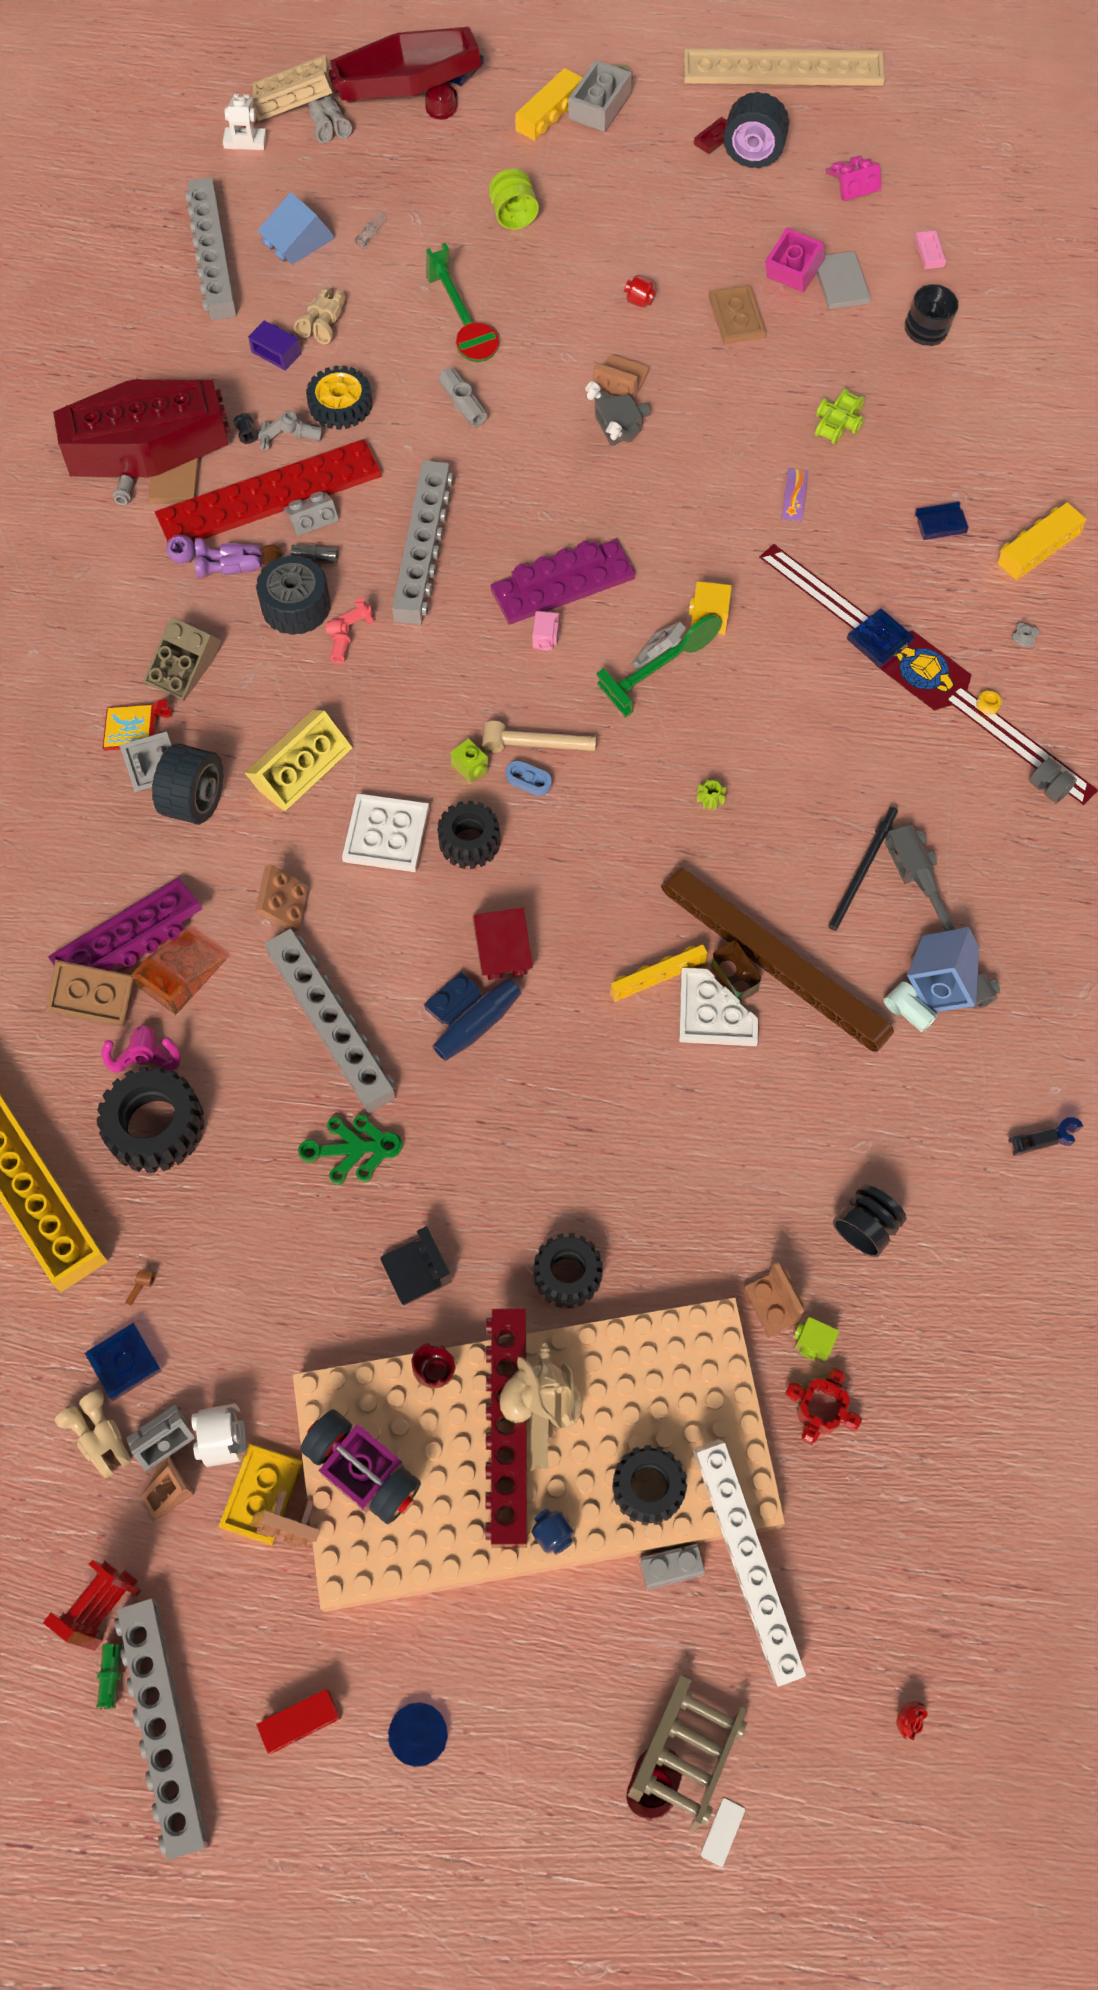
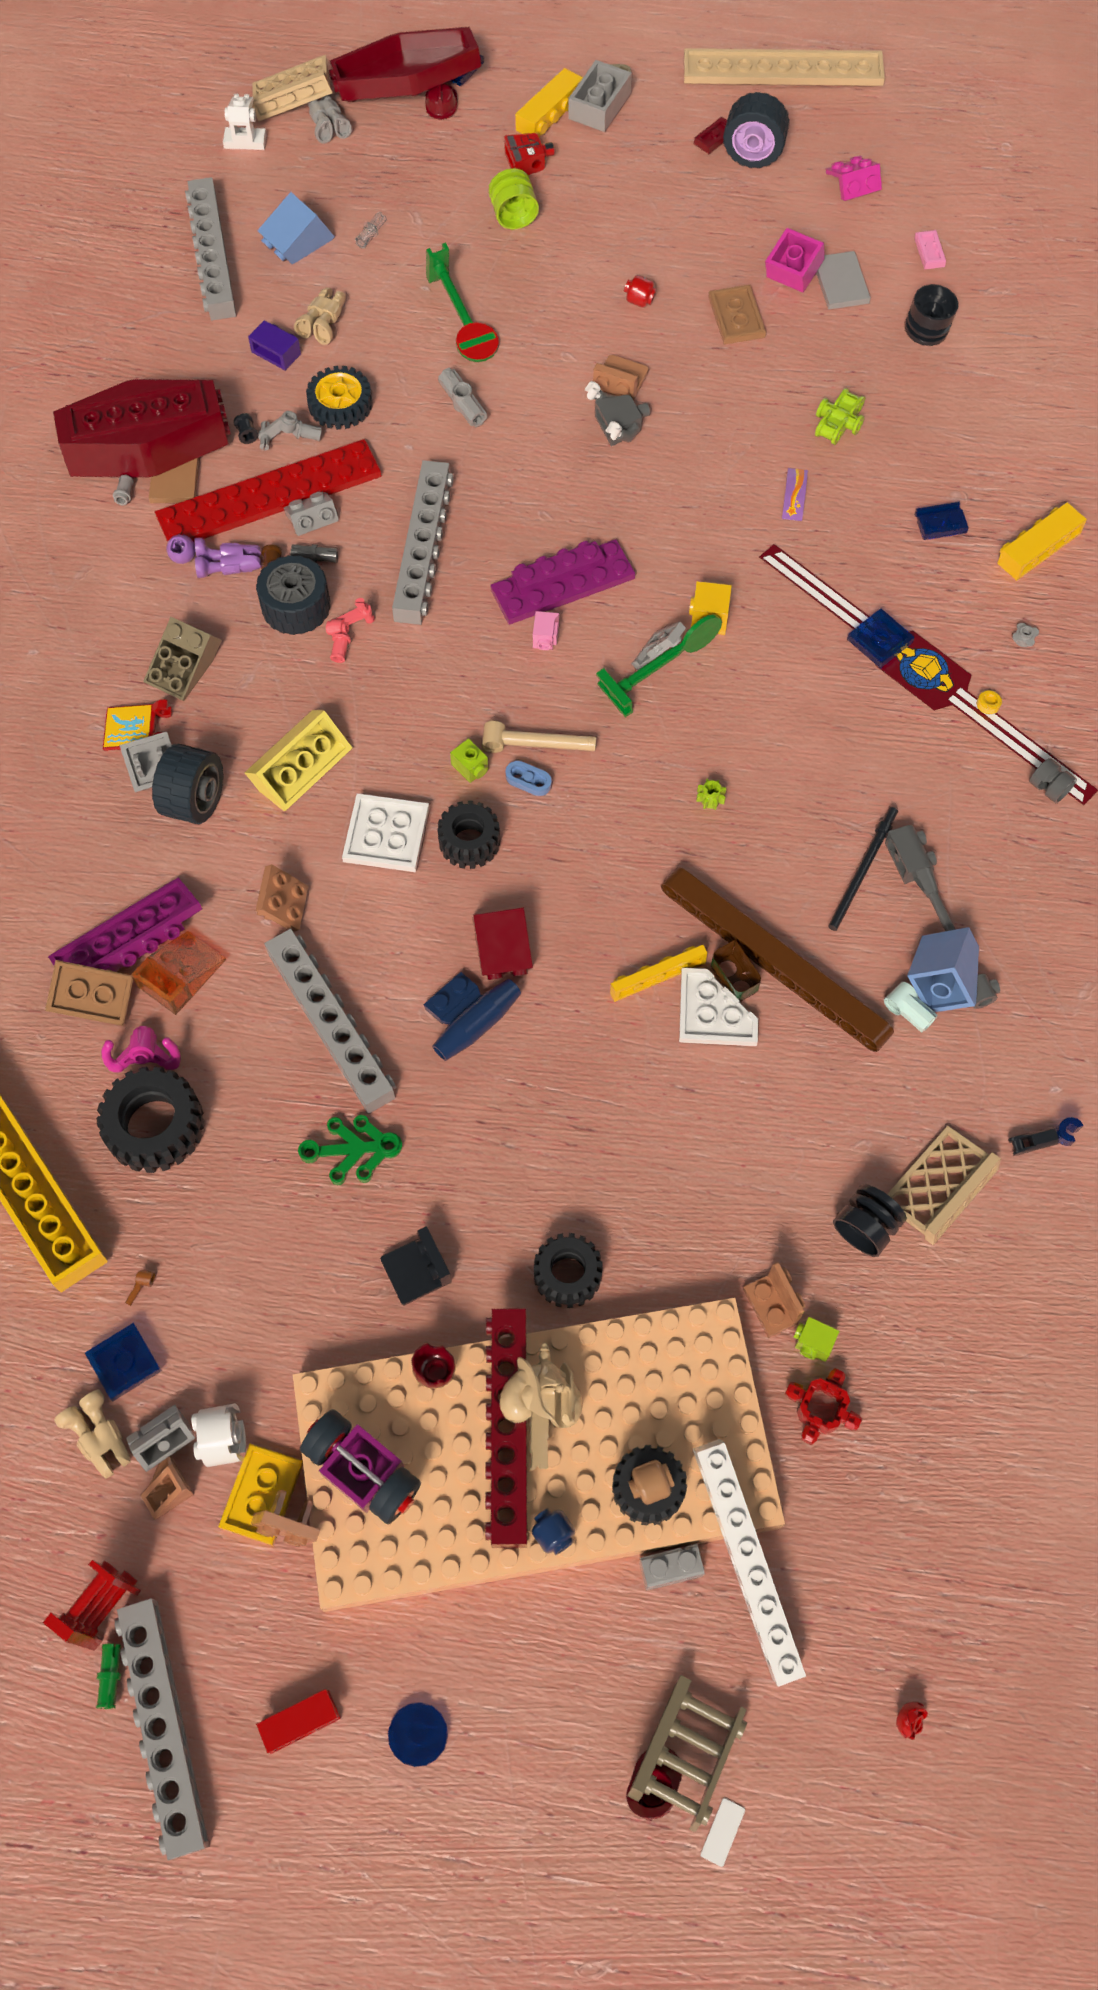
none -> red torso [504,133,554,175]
none -> medium nougat head [628,1460,675,1505]
none -> tan fence [887,1126,1001,1245]

